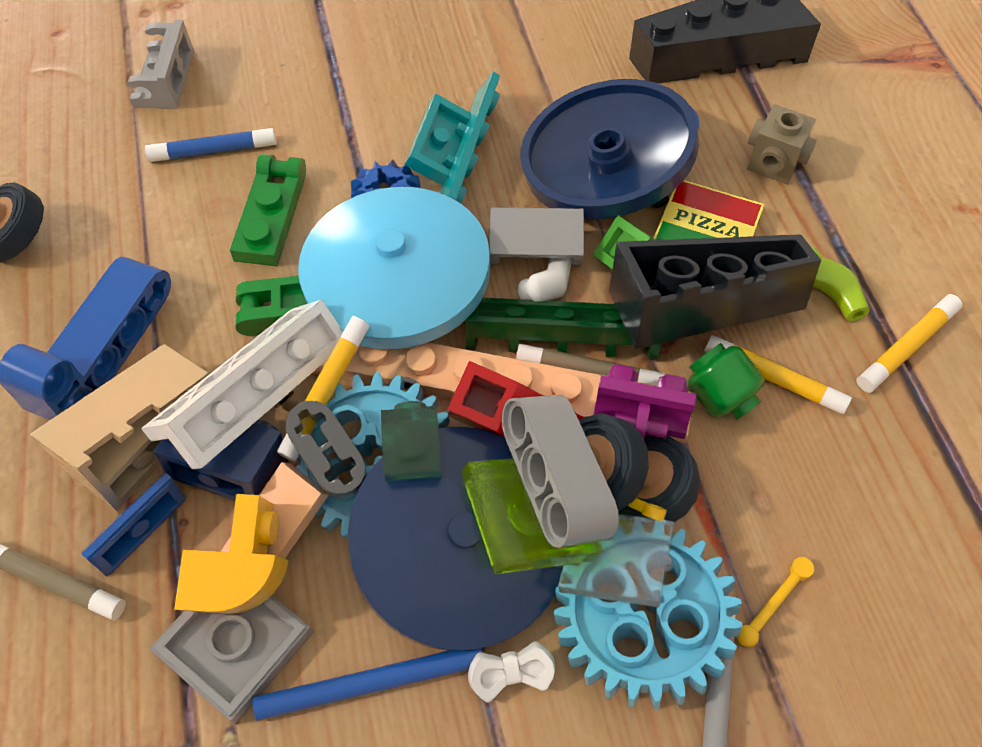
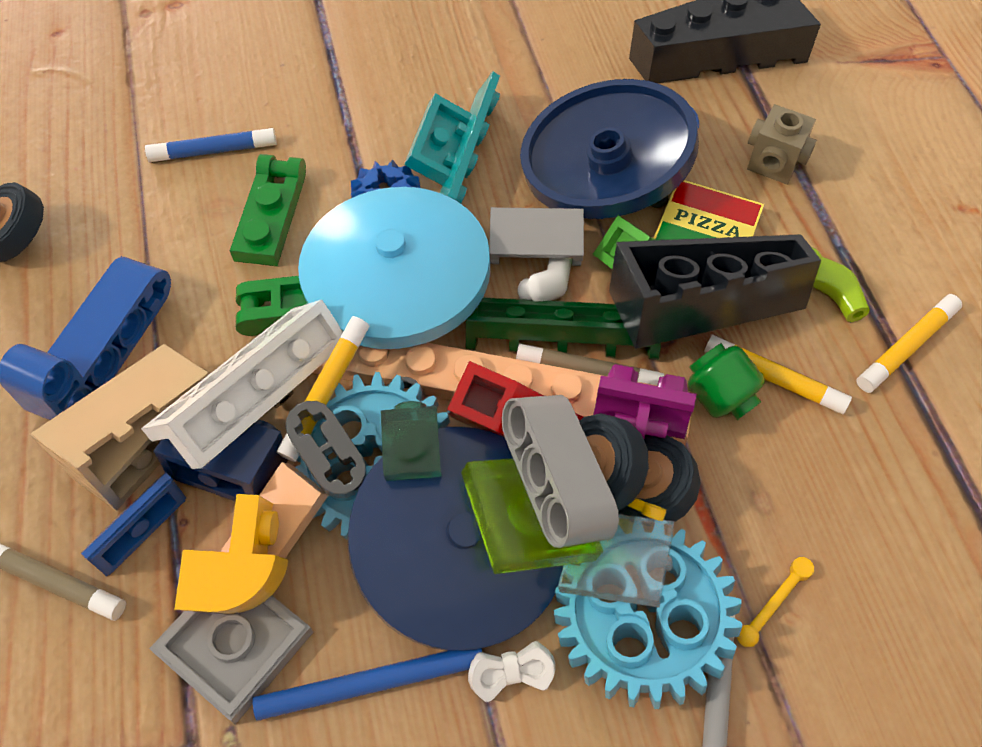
light grey hinge [127,20,194,109] -> none

